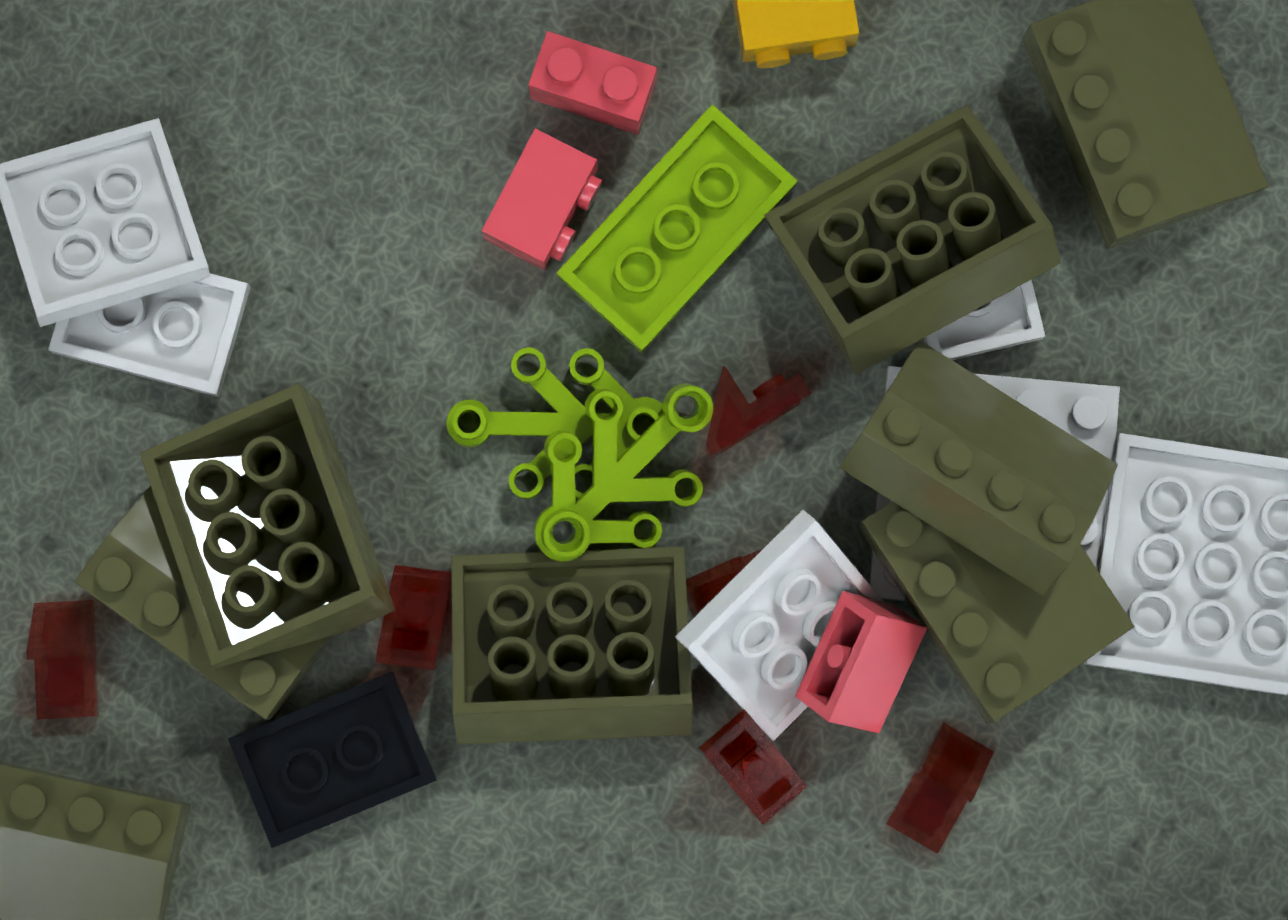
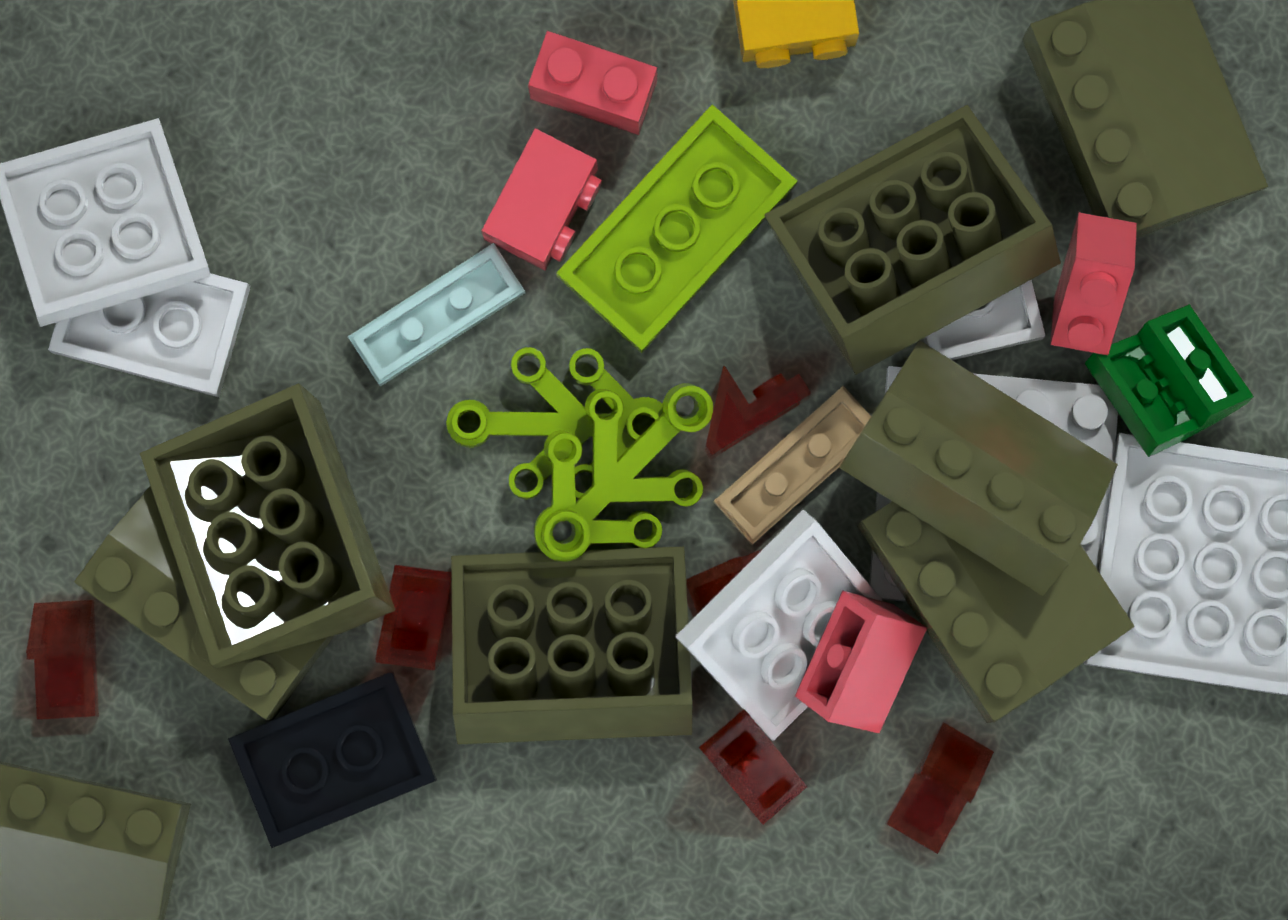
none -> light aqua tile [348,243,525,387]
none -> tan tile [713,386,871,545]
none -> coral brick [1051,212,1137,355]
none -> green slope [1085,304,1254,457]

